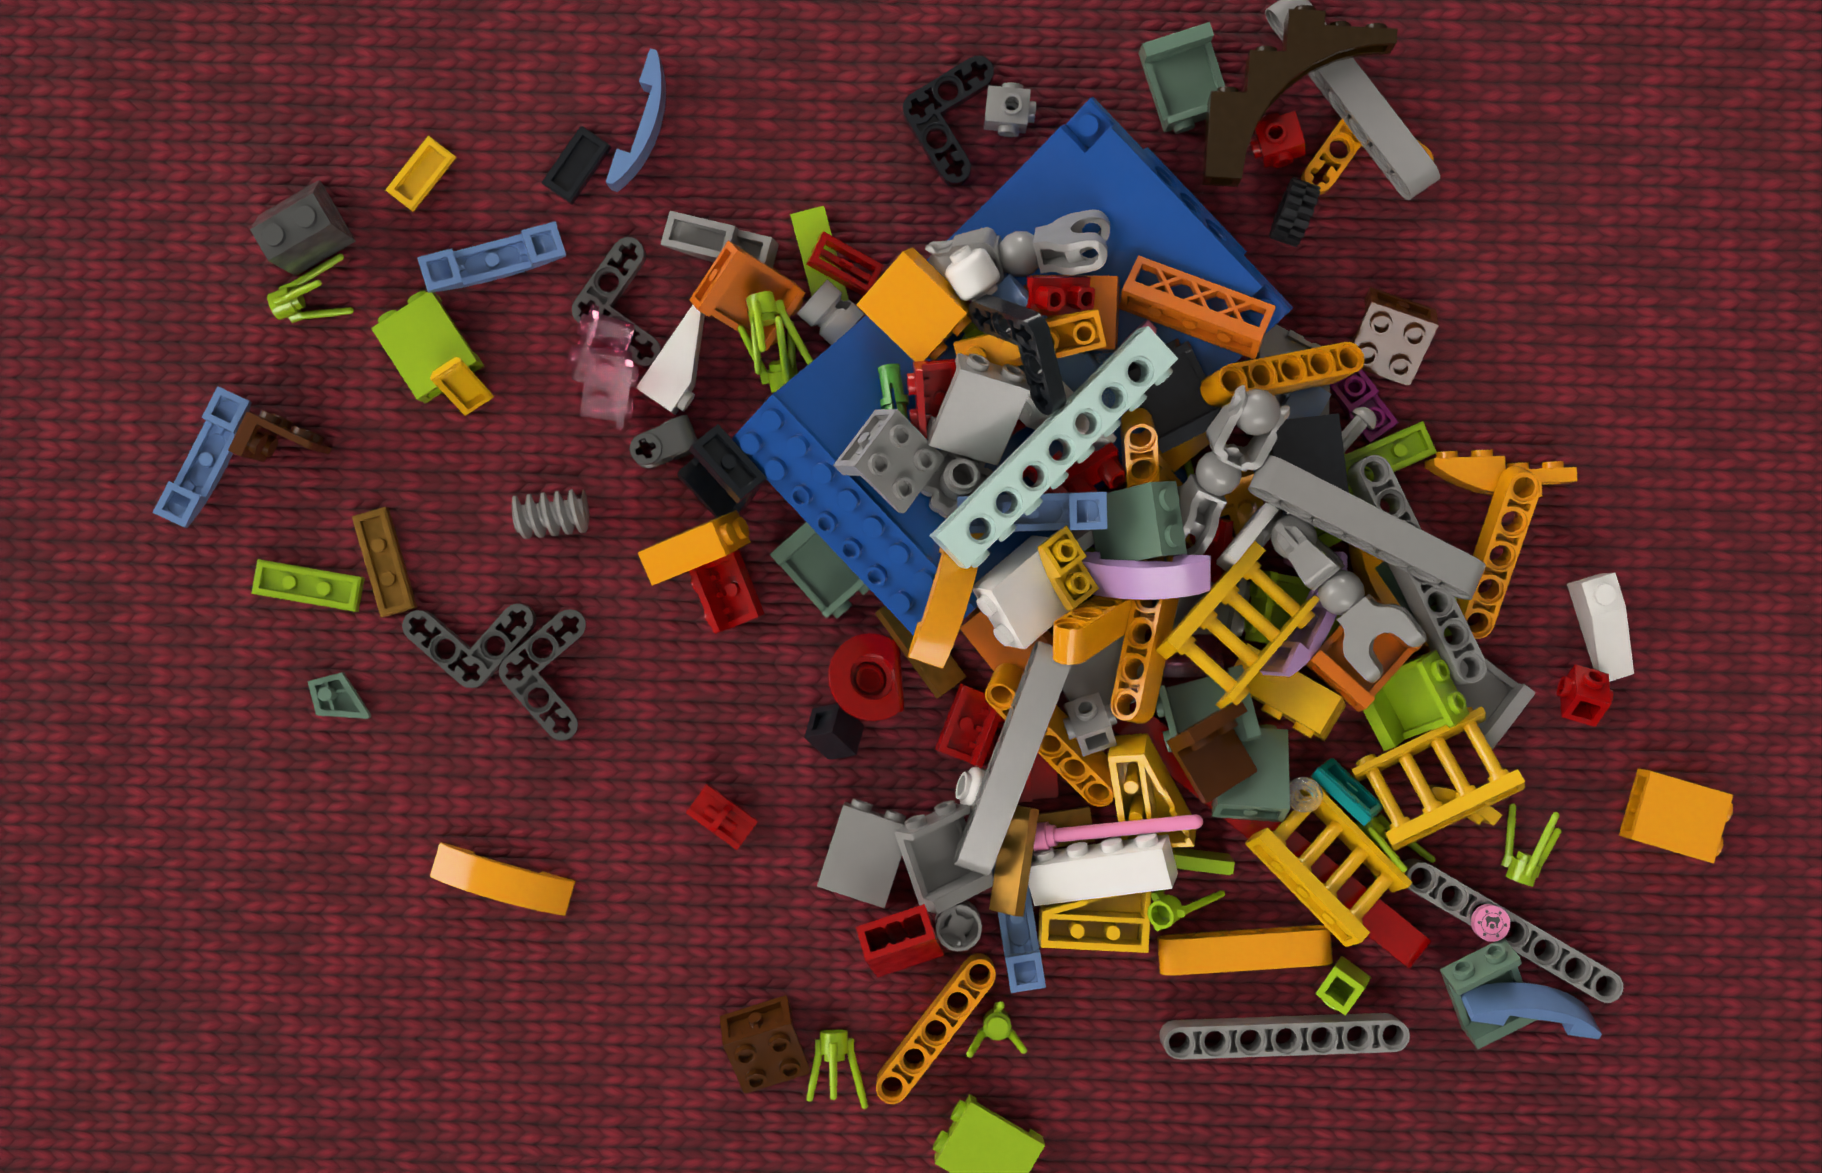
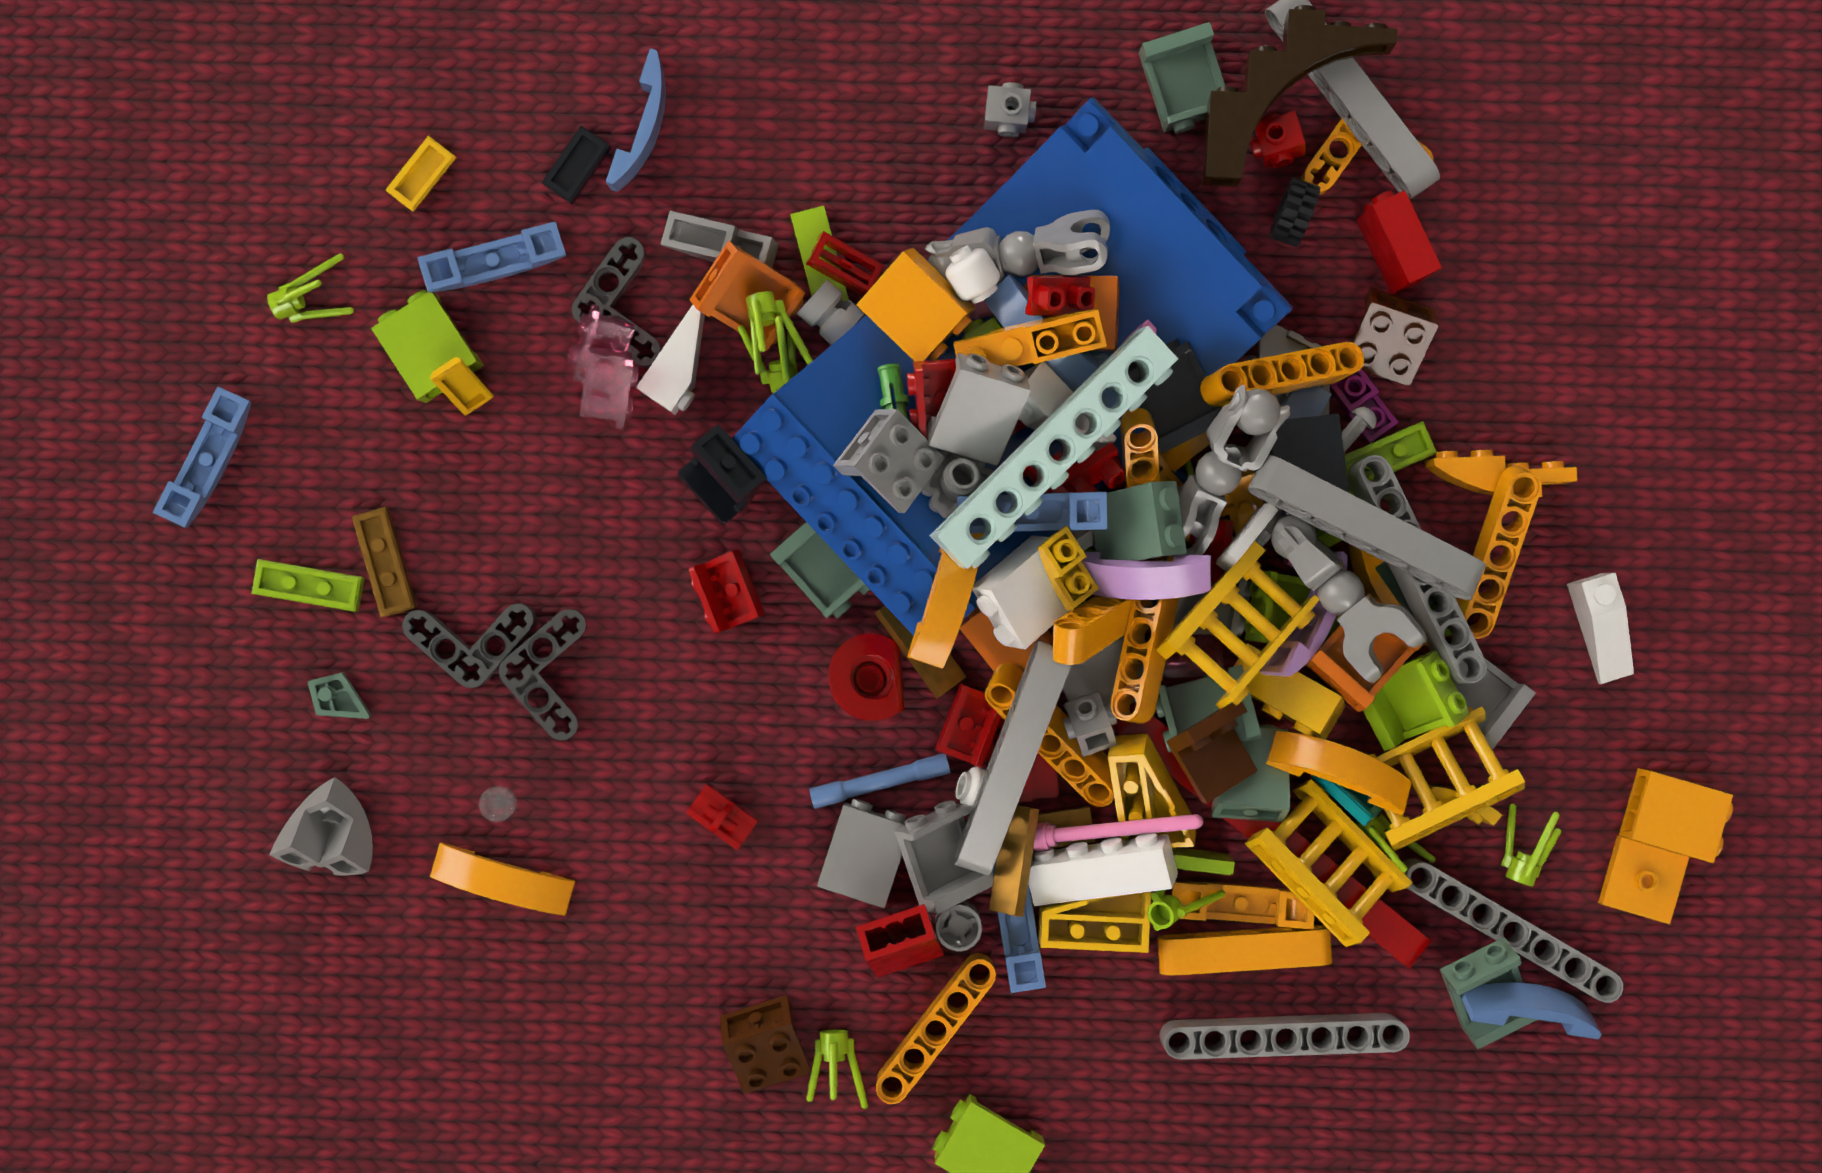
reddish brown bracket [228,410,332,462] -> none
dark grey slope [250,180,356,276] -> none
light grey piece [512,489,589,539] -> none
dark grey piece [629,415,698,469] -> none
light orange brick [638,510,751,586] -> none
black panel [804,703,864,760] -> none
black beam [903,56,994,187] -> none
lime plant [966,1001,1027,1058] -> none
black beam [969,294,1067,416] -> none
orange fence [1119,255,1276,359] -> none
clear plate [1290,777,1323,813] -> none
lime brick [1315,956,1371,1016] -> none
bright pink tile [1471,904,1510,942] -> none
red brick [1557,664,1614,727] -> none
none -> light grey brick [269,777,373,876]
none -> clear tile [479,786,517,822]
none -> medium blue piece [809,753,951,809]
none -> light orange slope [1172,882,1314,929]
none -> light orange slope [1266,731,1412,815]
none -> red brick [1356,190,1442,295]
none -> light orange plate [1598,836,1689,924]

